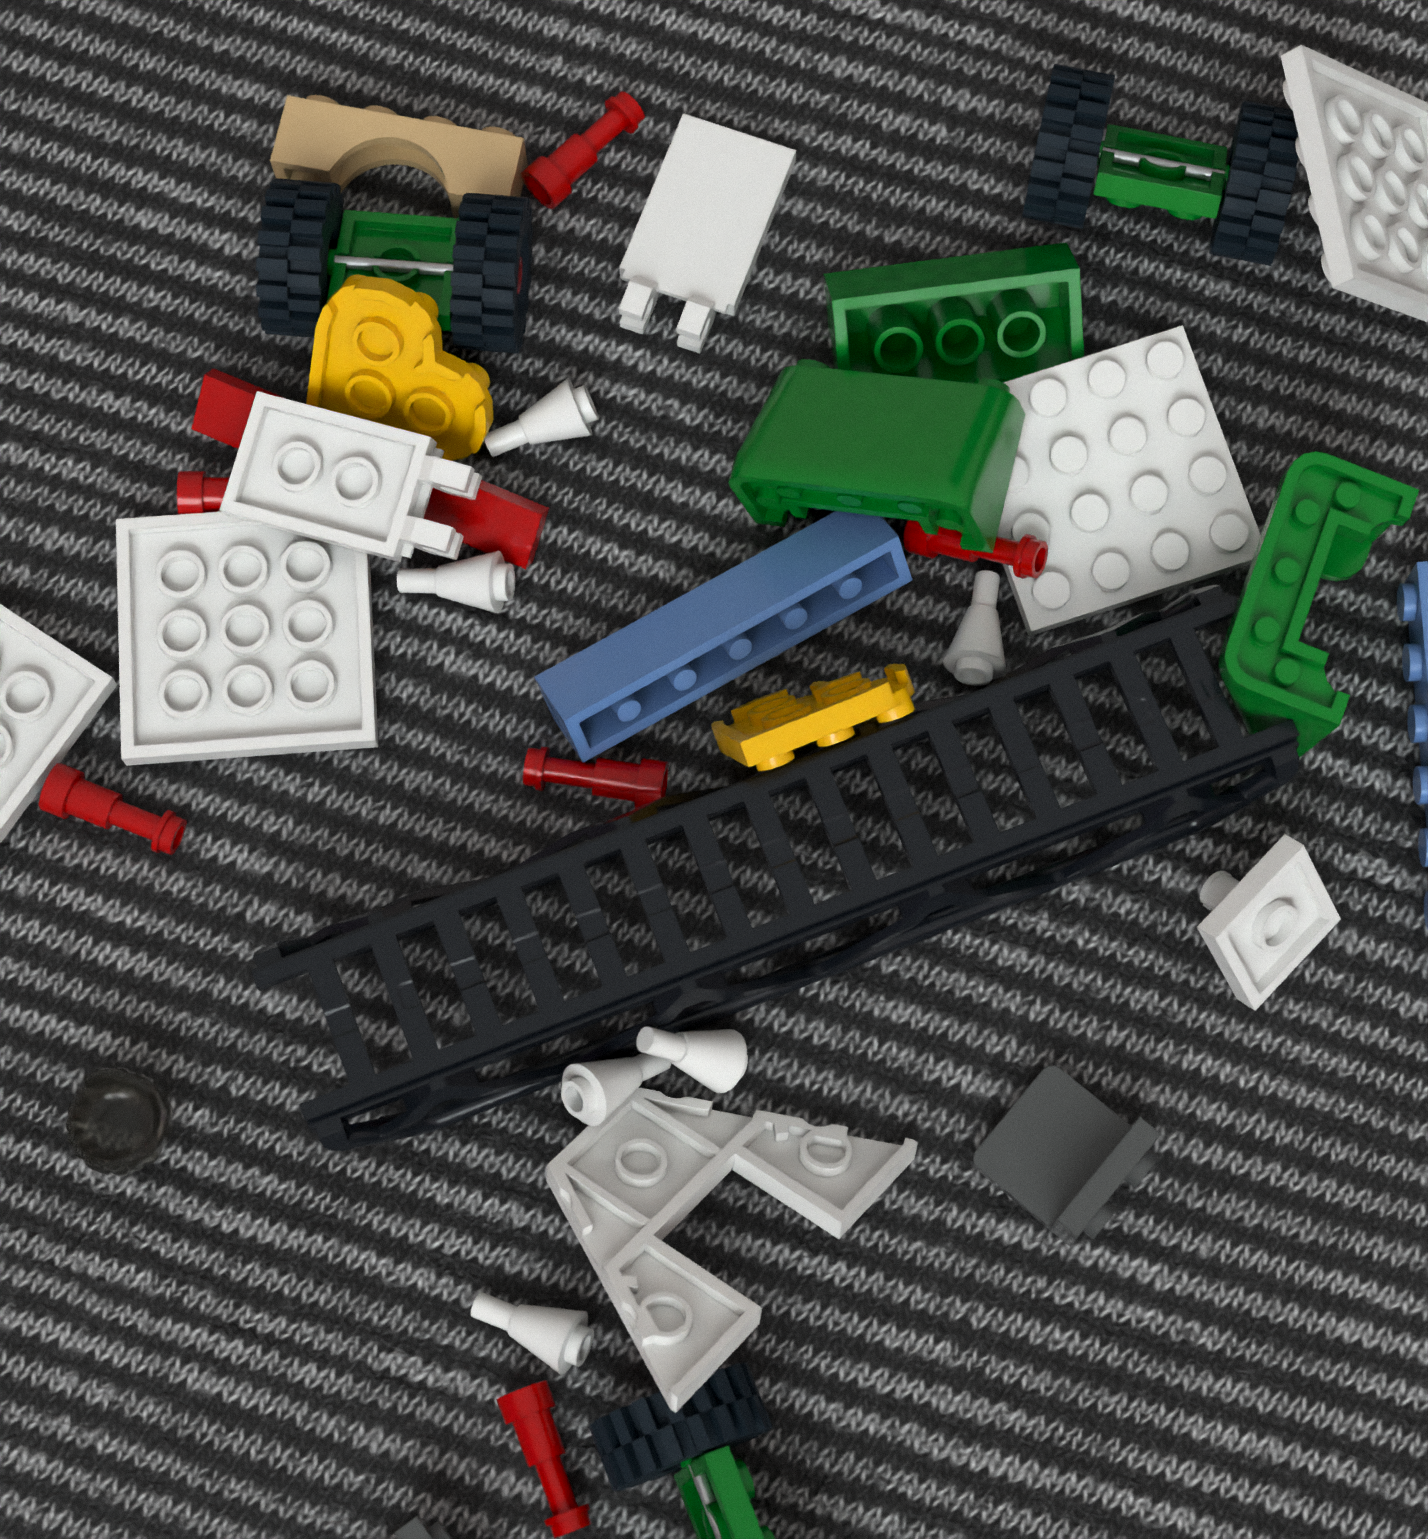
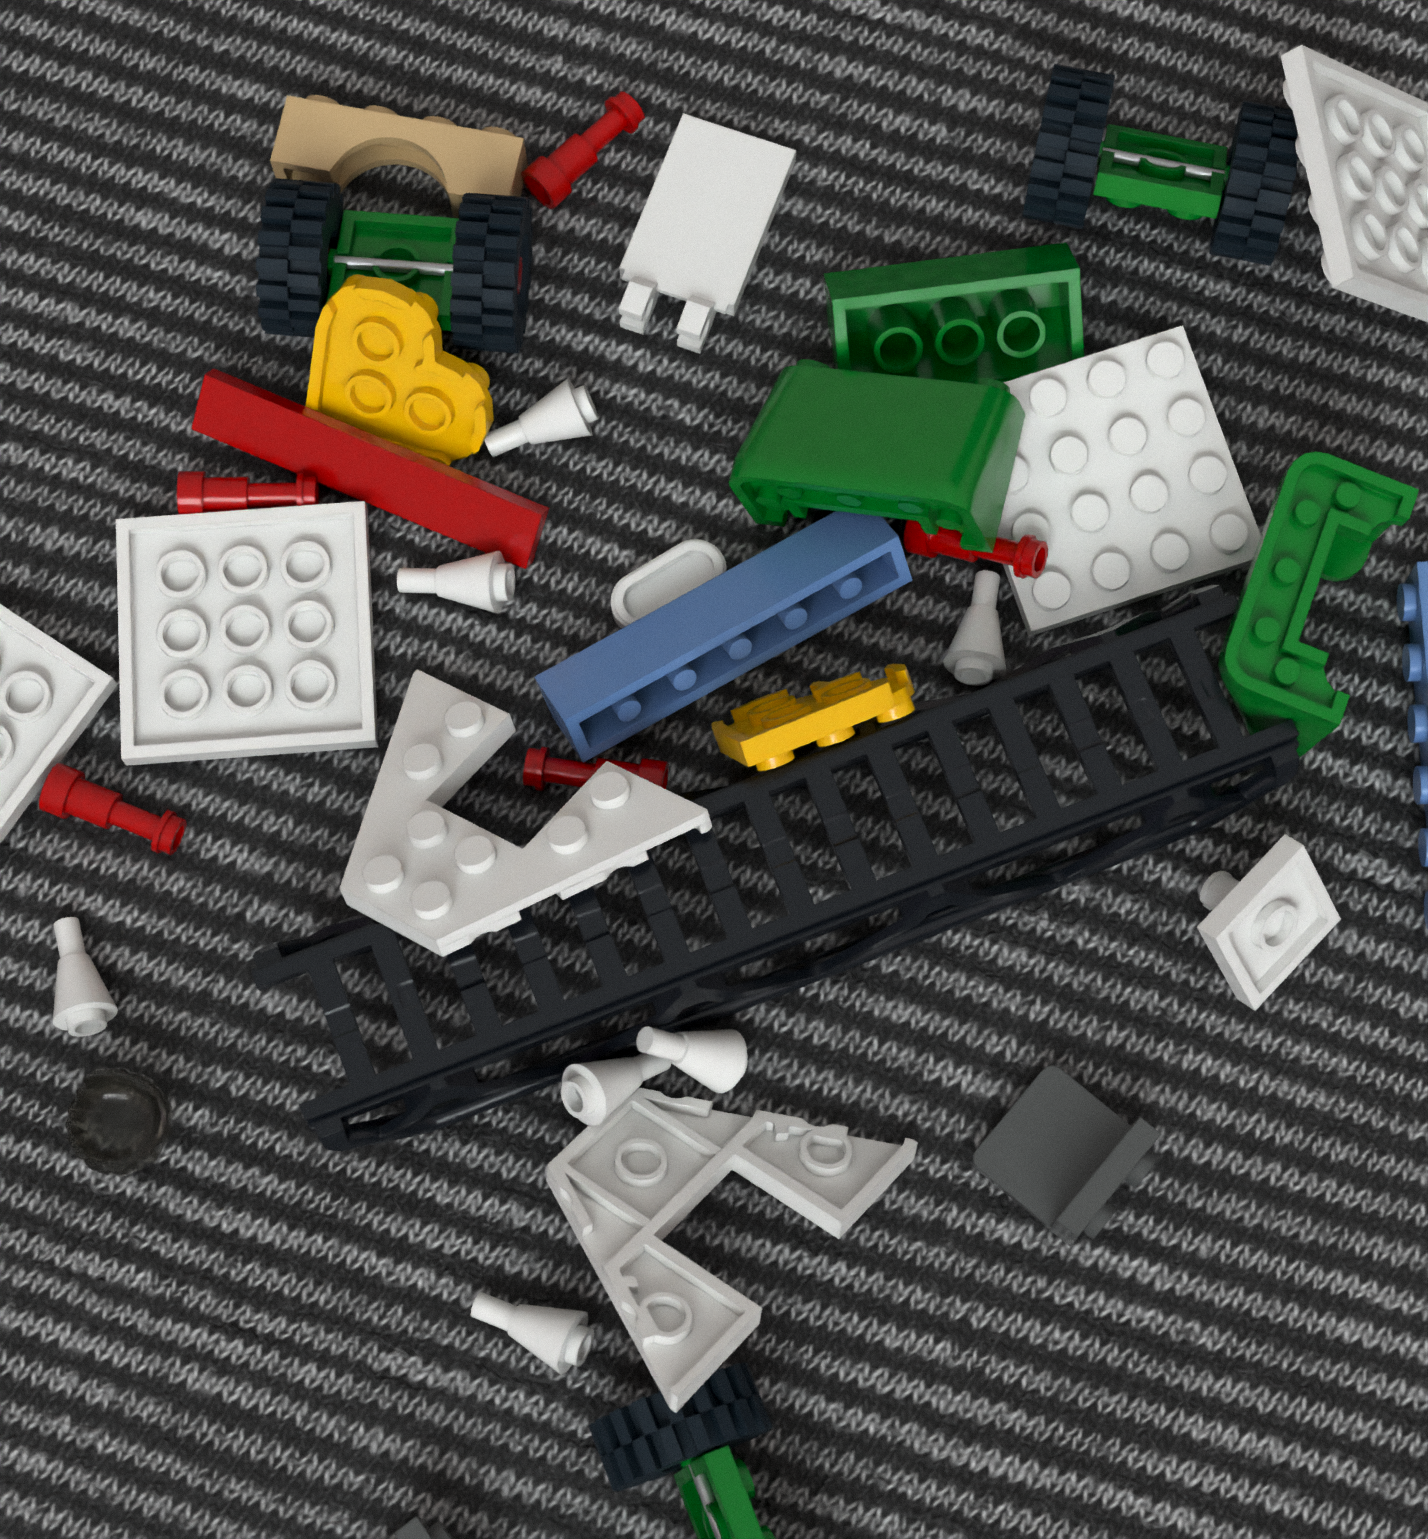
white tile [220,391,482,562] -> none
red piece [496,1380,592,1539] -> none
none -> white cone [53,917,118,1037]
none -> white wing [340,669,712,957]
none -> white tile [611,539,727,629]

